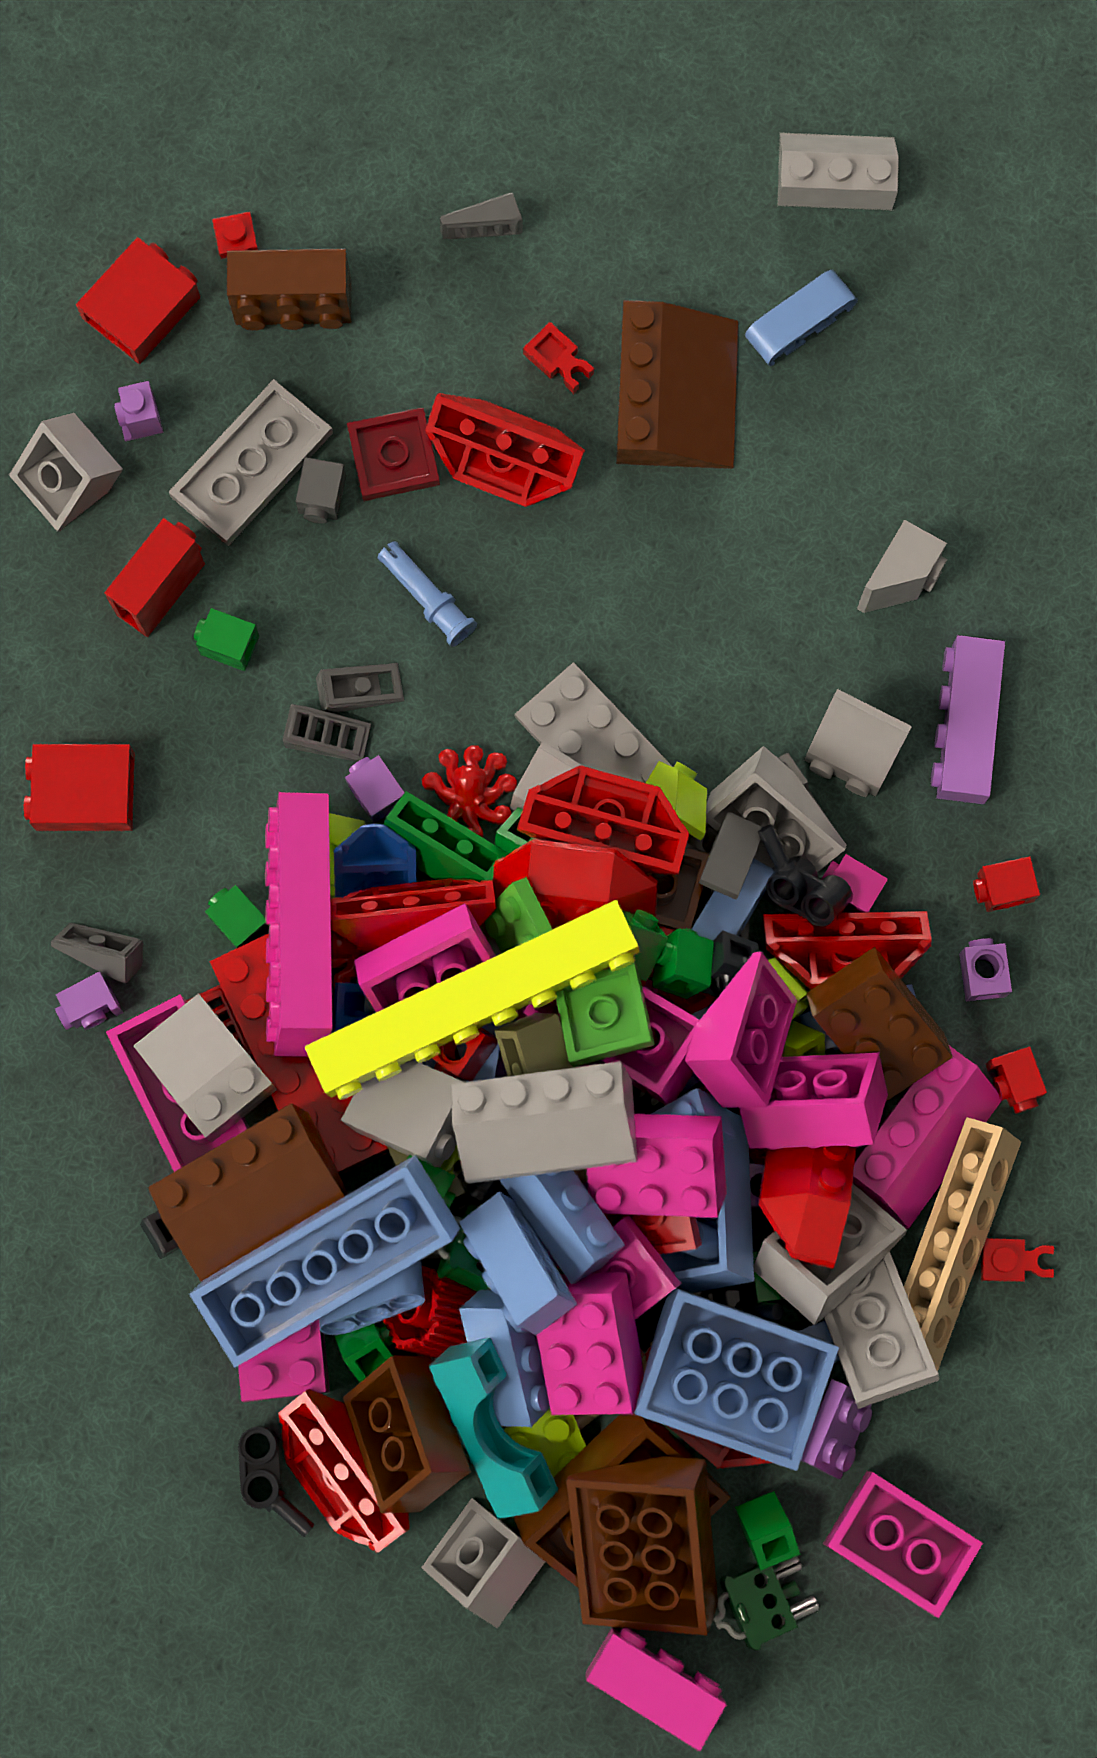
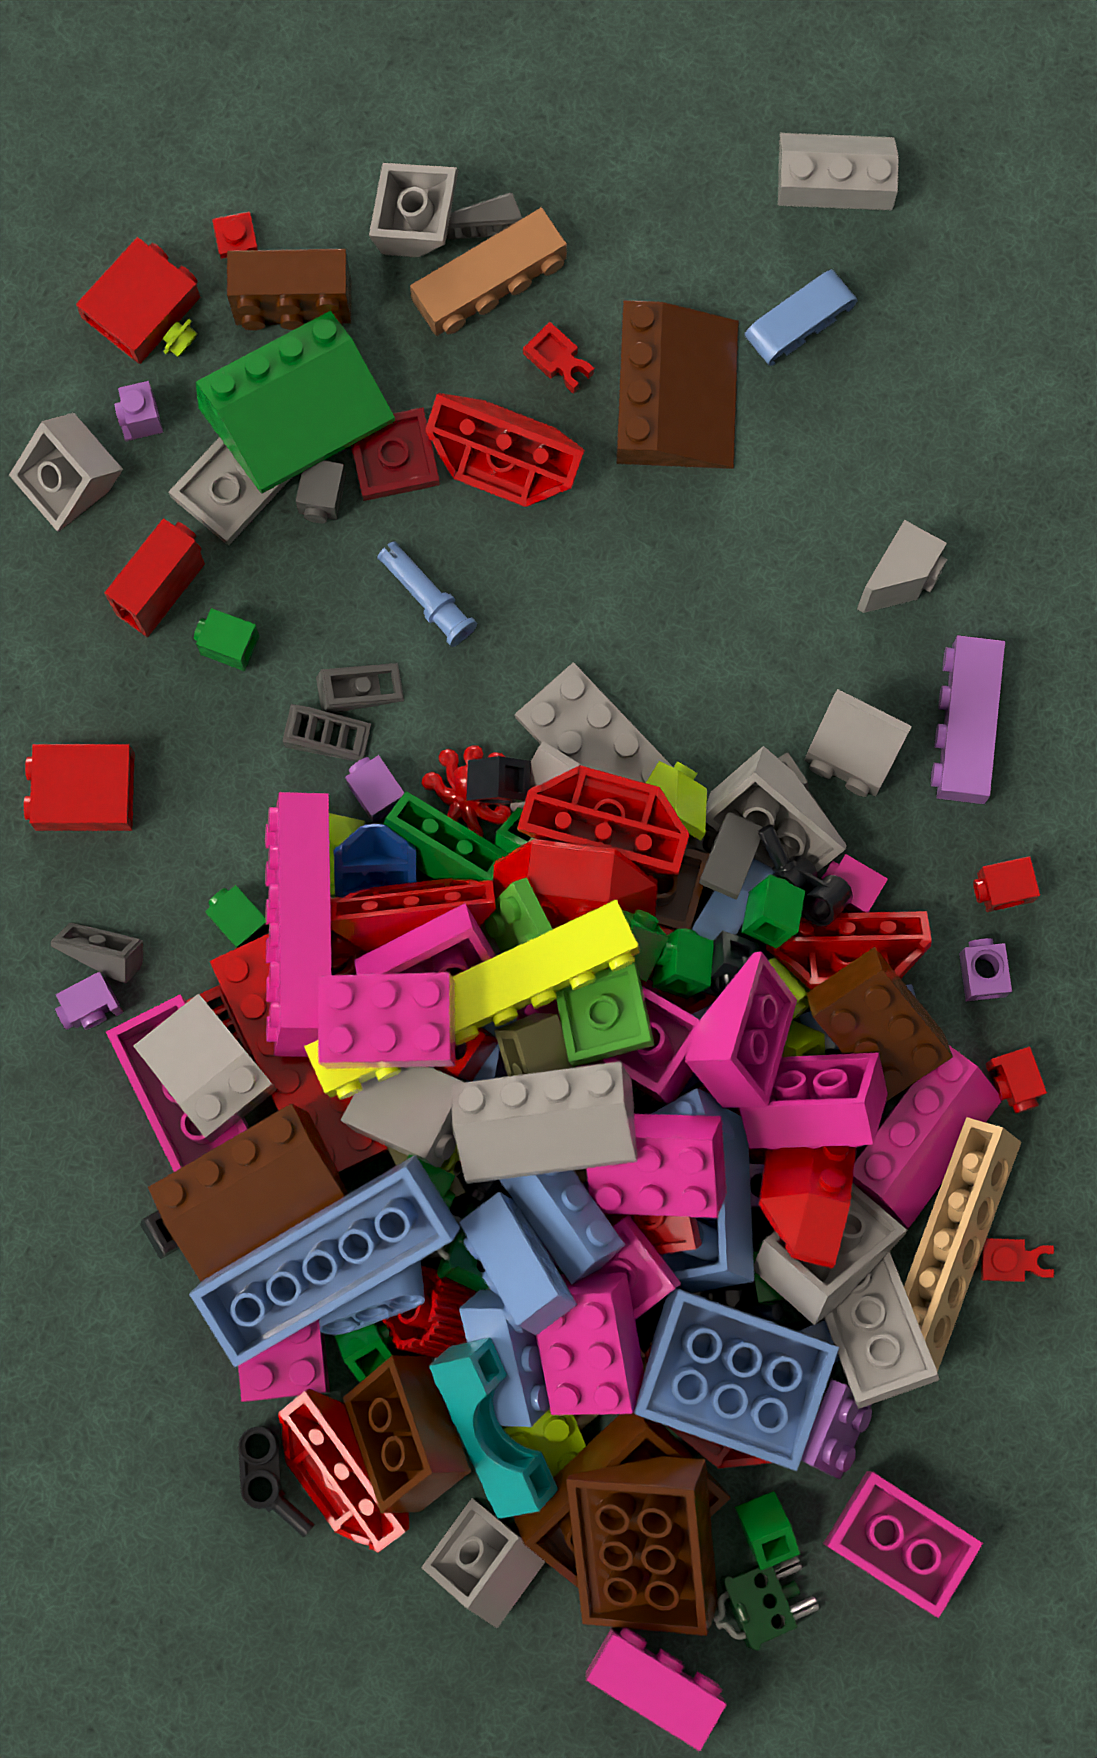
none -> lime plate [163,319,198,358]
none -> green slope [196,311,395,494]
none -> dark pink brick [318,973,455,1069]
none -> light grey slope [369,163,458,257]
none -> medium nougat brick [410,207,567,336]
none -> black brick [466,756,531,805]
none -> green brick [741,874,805,949]

